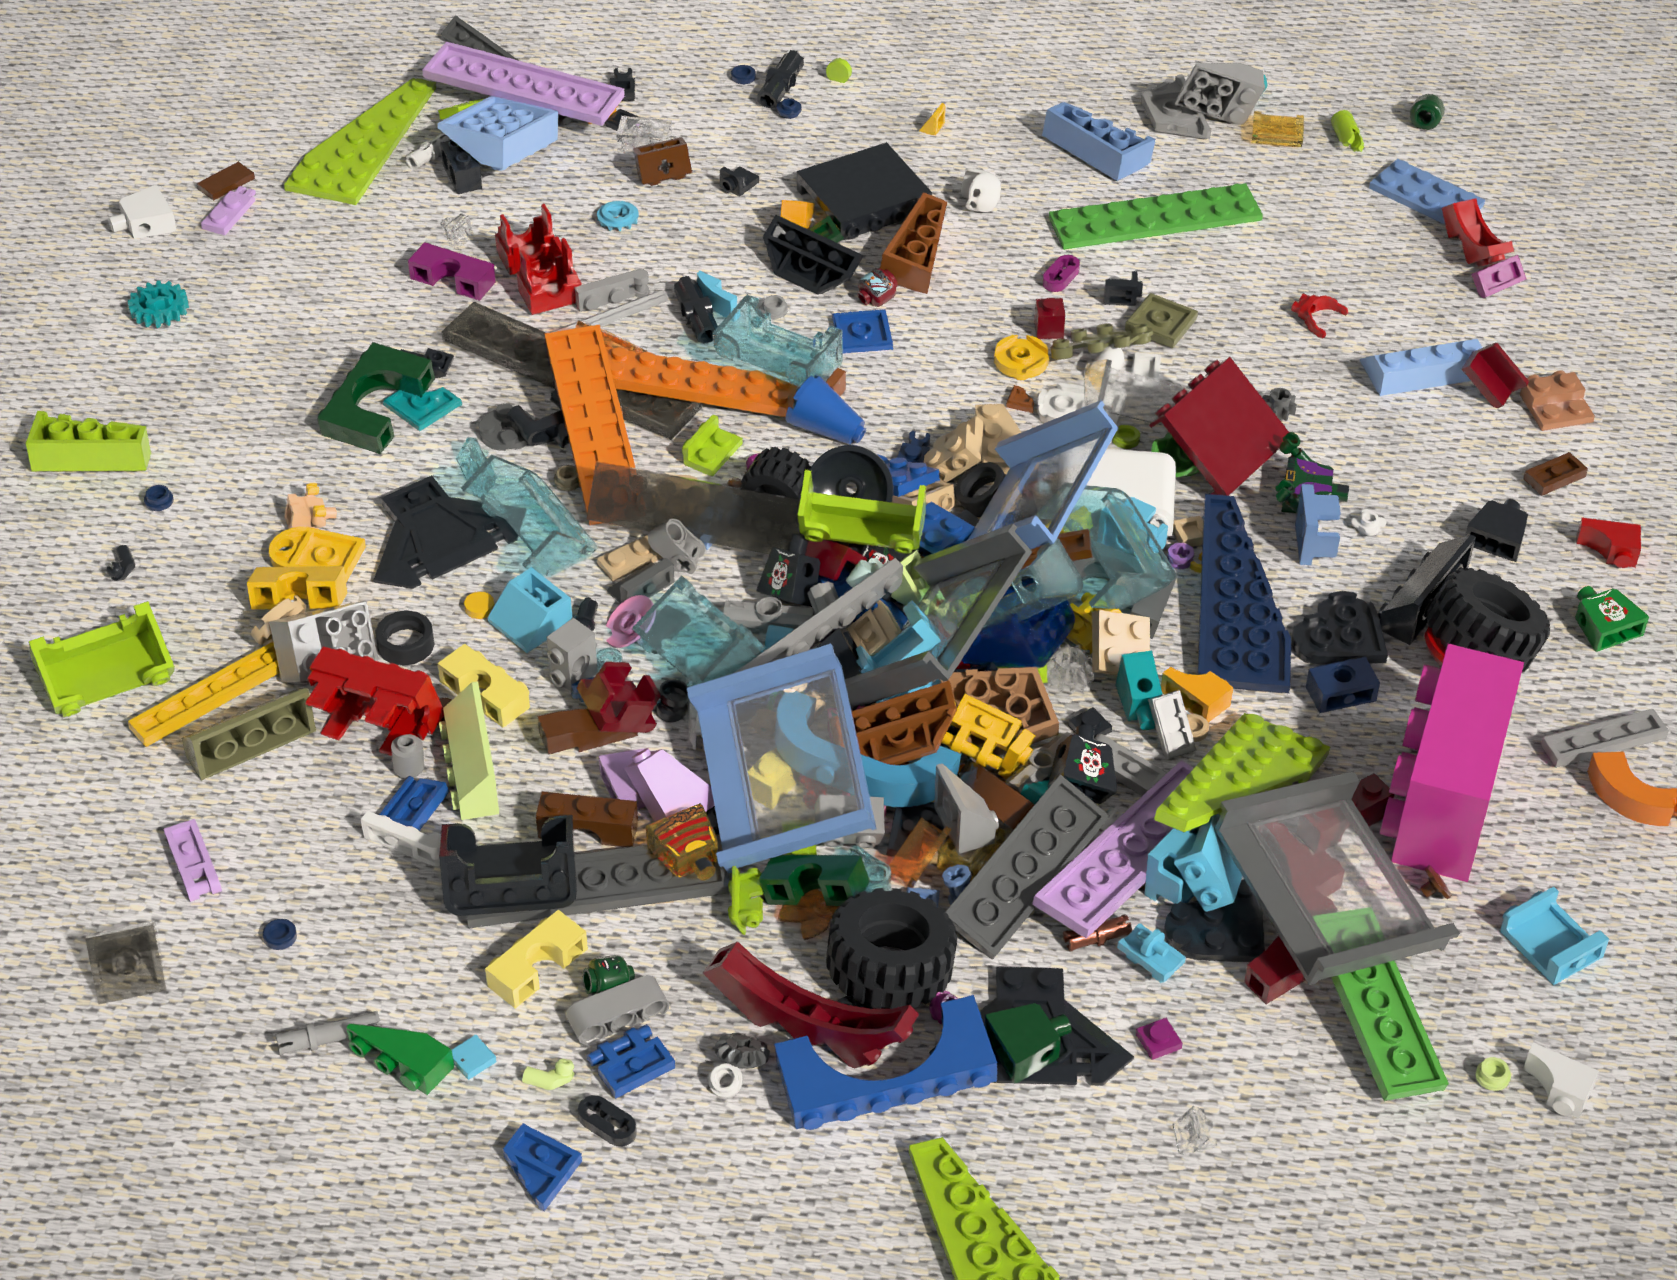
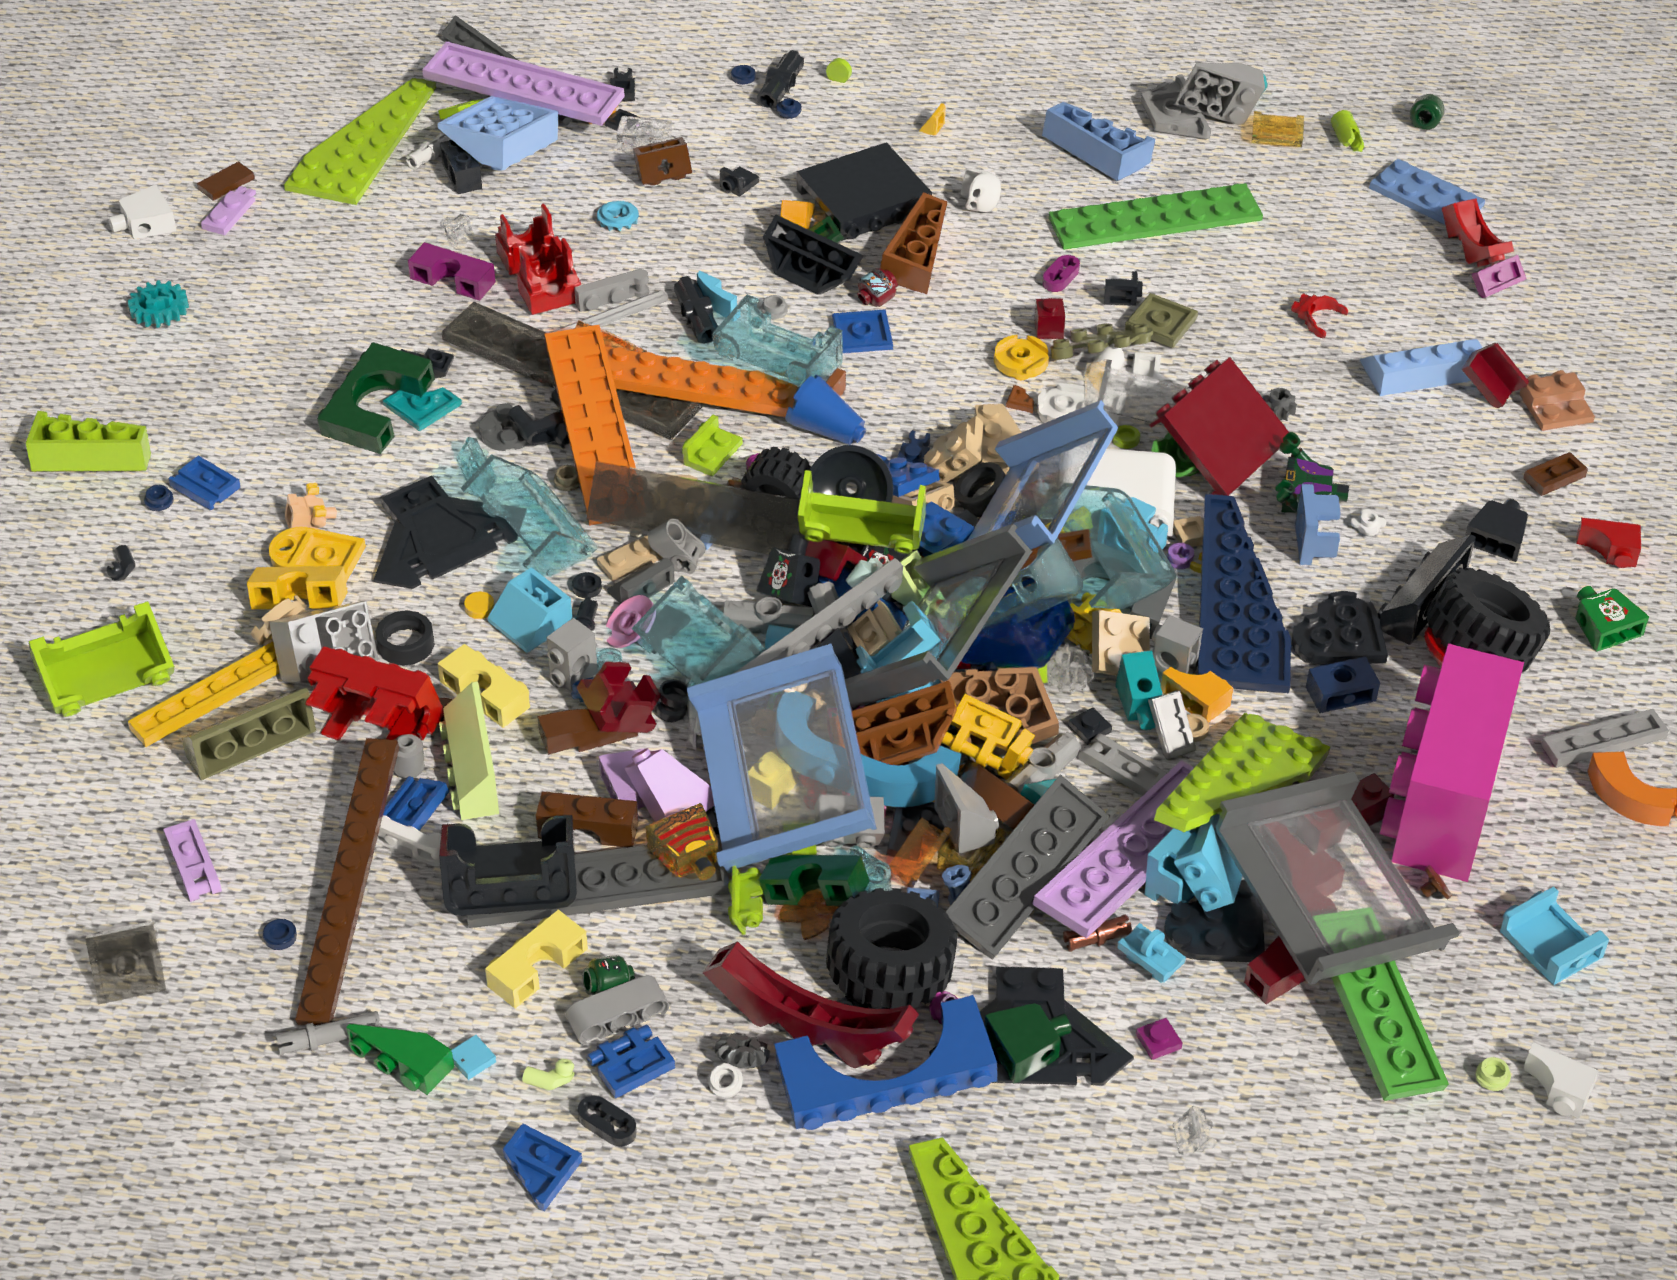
black torso [1048,725,1117,804] -> none
none -> blue plate [168,455,241,510]
none -> reddish brown plate [295,738,400,1026]
none -> black tile [572,572,602,598]
none -> light grey brick [1152,615,1203,678]

